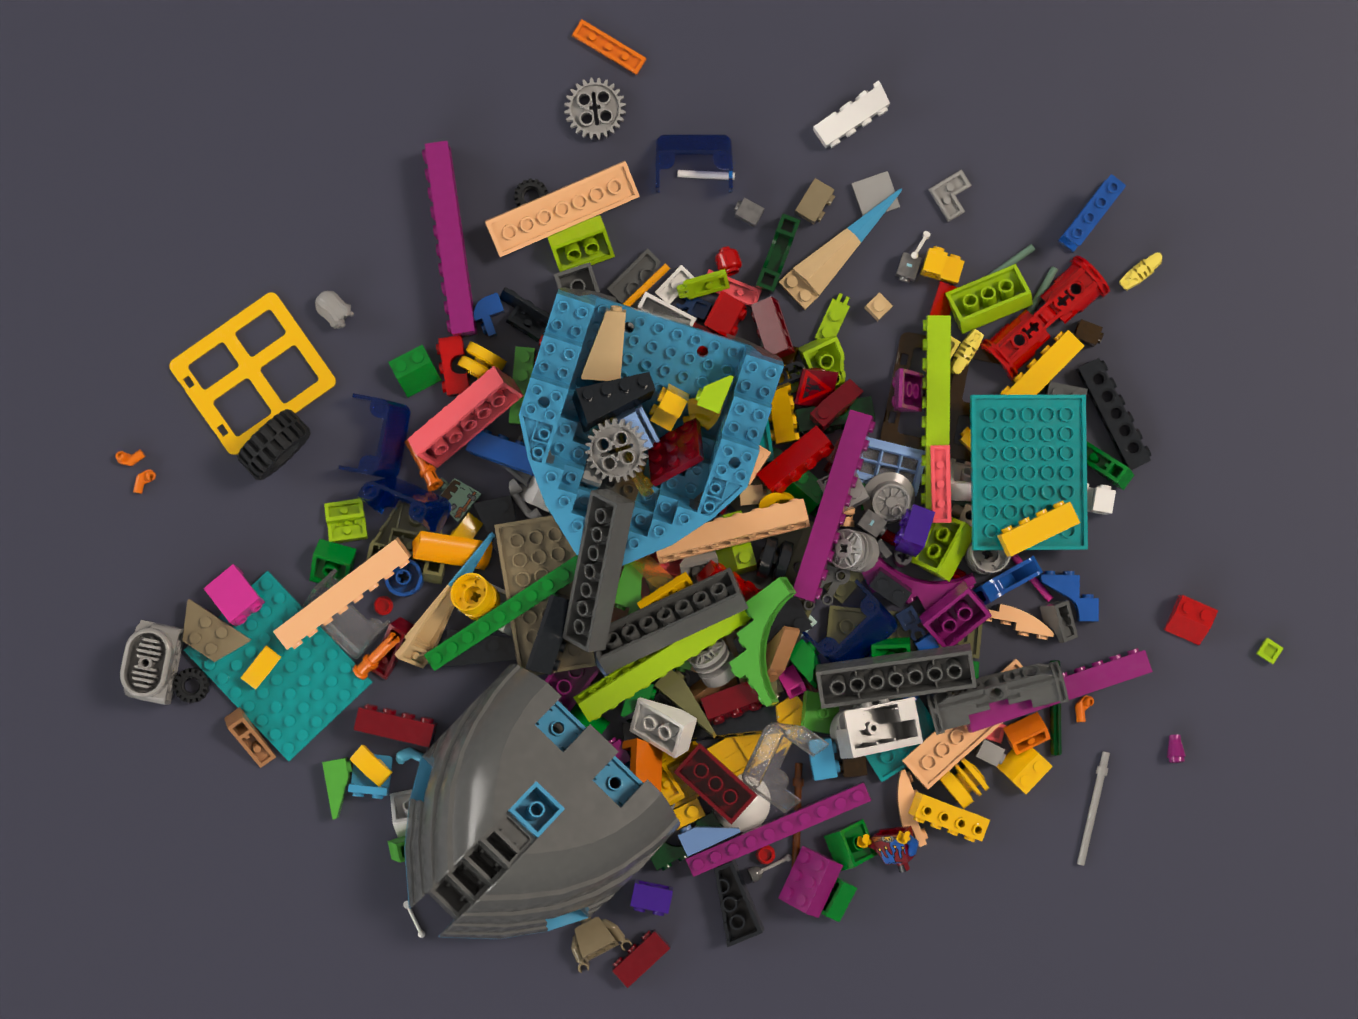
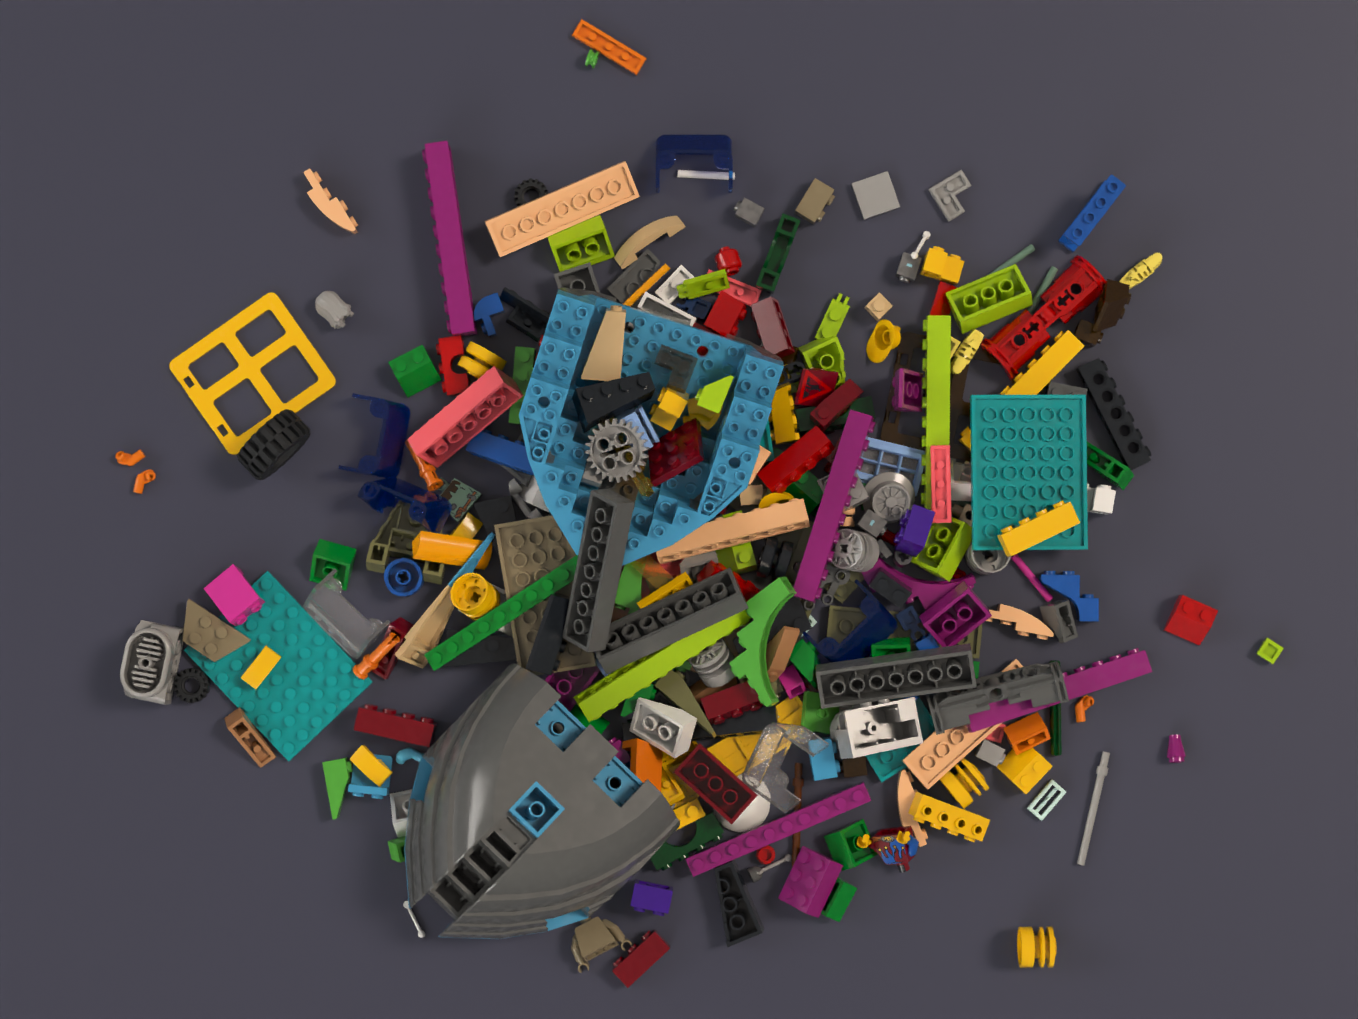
light nougat brick [273,537,412,650] -> none
lime slope [324,498,368,543] -> none
red plate [374,596,393,615] -> none
light grey gear [564,78,626,140] -> none
medium blue slope [678,825,740,857] -> none
tan plate [778,189,902,310] -> none
white wedge [813,80,890,149] -> none
blue arch [973,555,1043,605] -> none
none -> light nougat slope [304,169,358,234]
none -> bright green bush [585,49,600,68]
none -> tan slope [614,216,686,270]
none -> clear smoke plate [654,344,698,394]
none -> yellow piece [866,319,901,363]
none -> yellow wheel [1017,926,1057,968]
none -> light aqua tile [1027,779,1066,821]
none -> dark brown slope [1093,279,1131,332]

